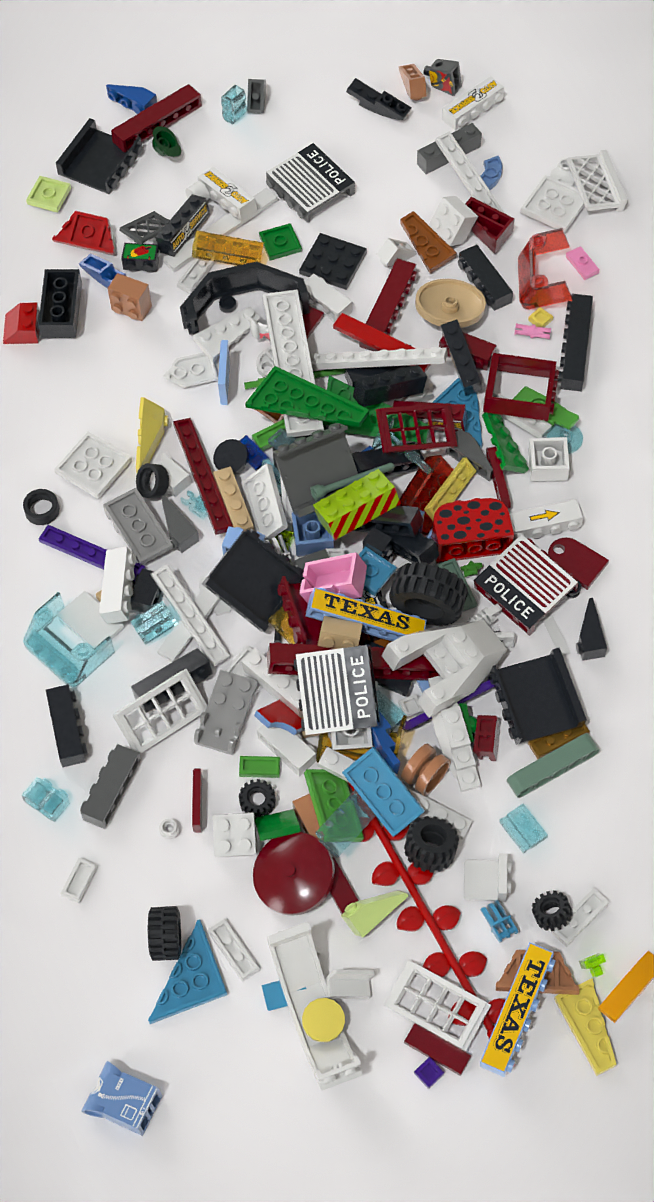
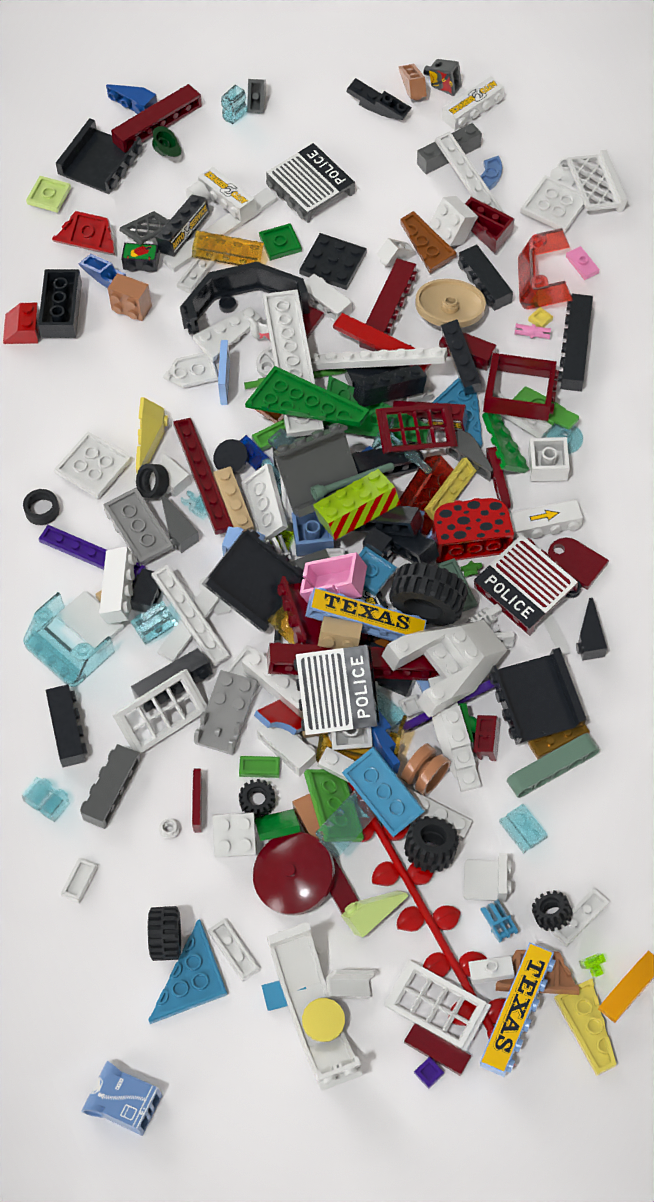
none -> white plate [469,956,515,984]

